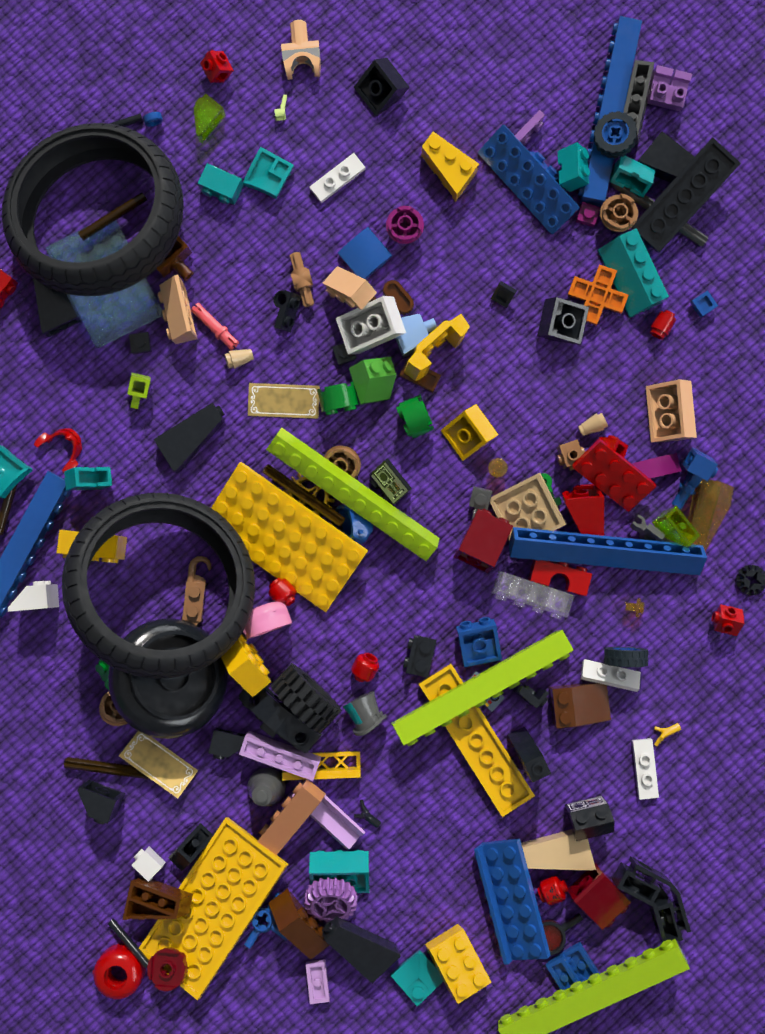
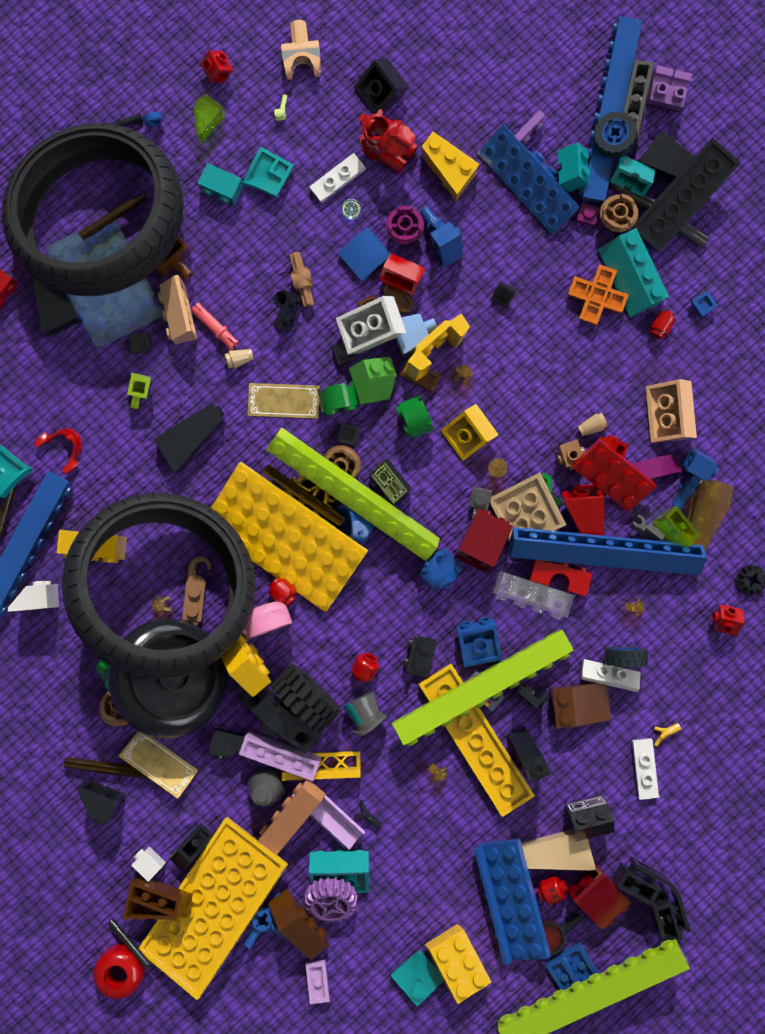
teal brick [64,467,112,491] -> none
dark red plate [147,947,188,991] -> none
black slope [322,916,401,984] -> none
light nougat brick [323,266,377,310] -> none
black slope [537,297,589,345] -> none
none -> clear yellow plate [152,596,172,615]
none -> black plate [337,423,360,447]
none -> clear light blue tile [342,199,361,219]
none -> red helmet [359,109,418,174]
none -> red brick [379,253,426,296]
none -> blue helmet [419,548,462,592]
none -> blue brick [420,206,464,268]
none -> clear yellow plate [428,763,448,783]
none -> clear yellow plate [454,364,474,386]

